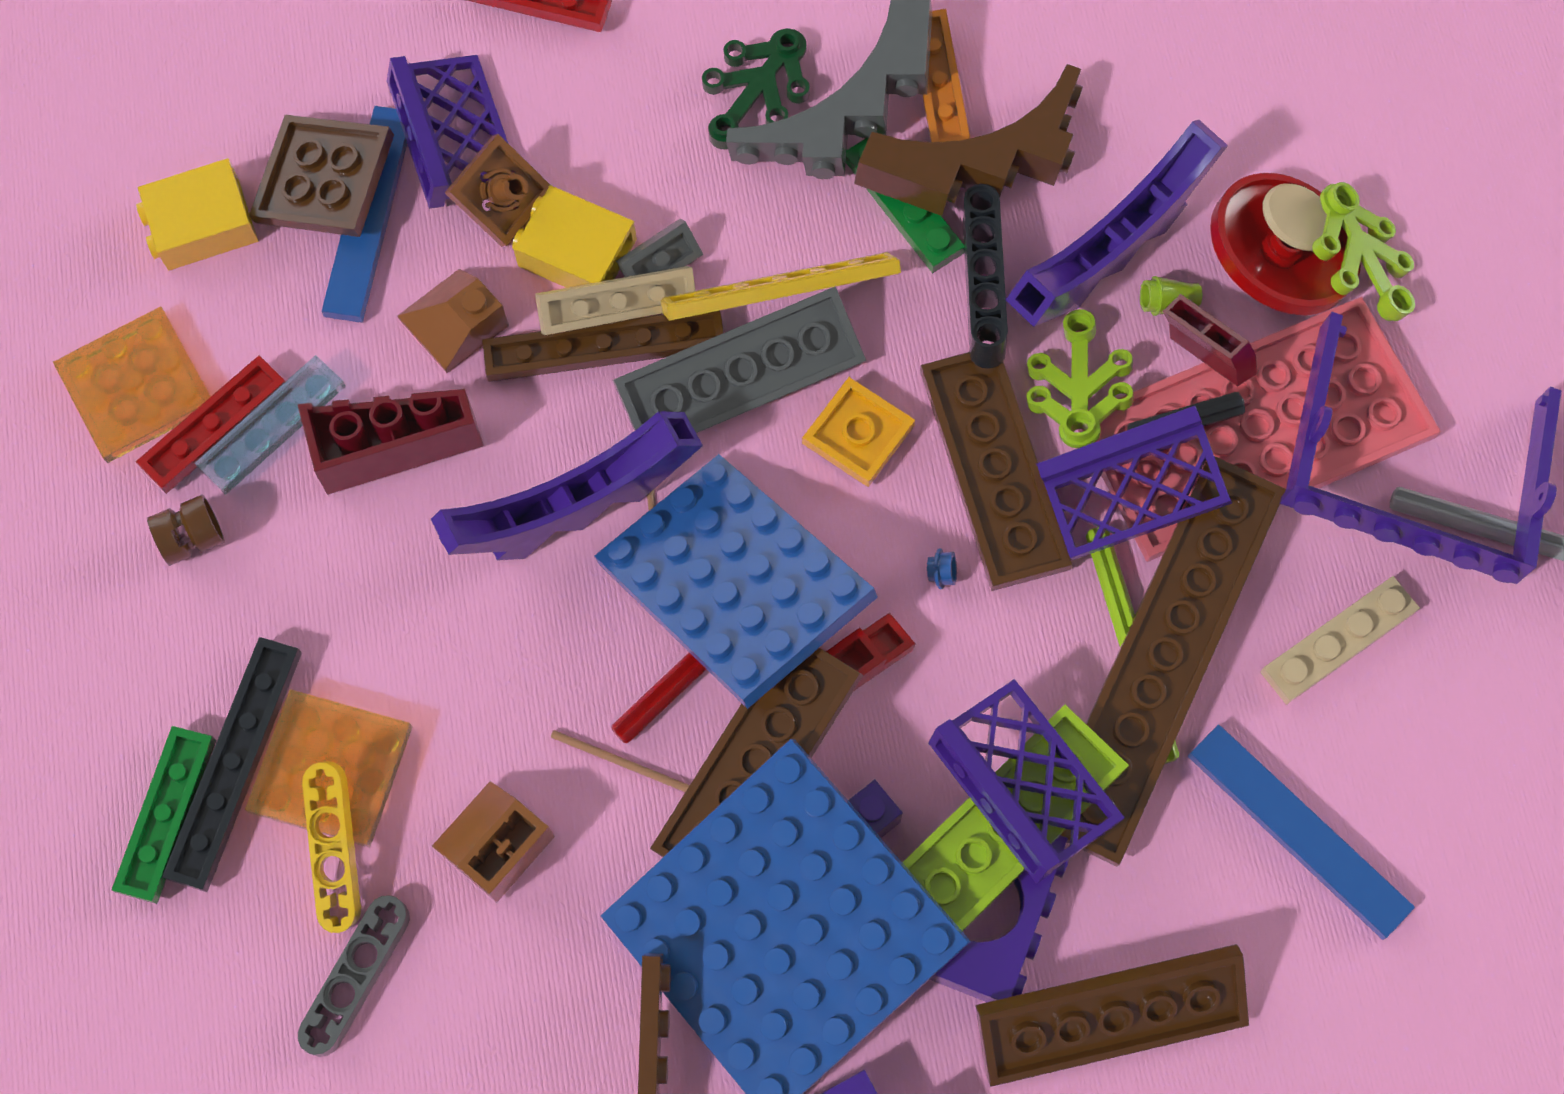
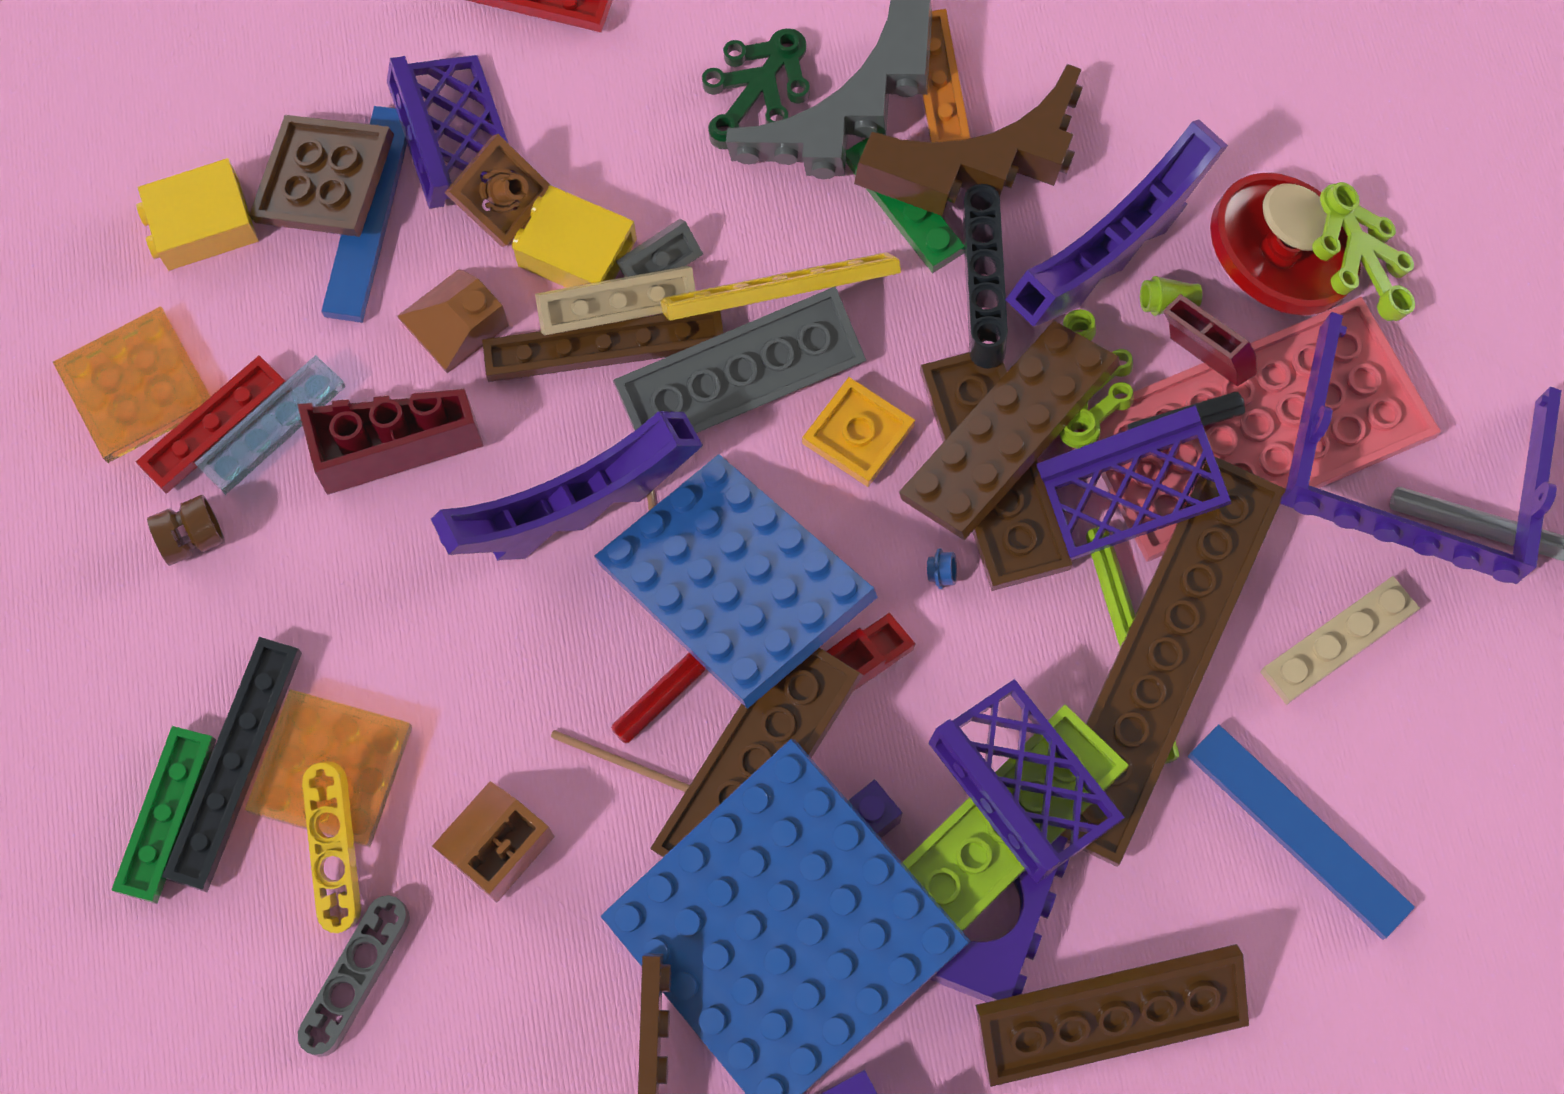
none -> reddish brown plate [899,320,1120,541]

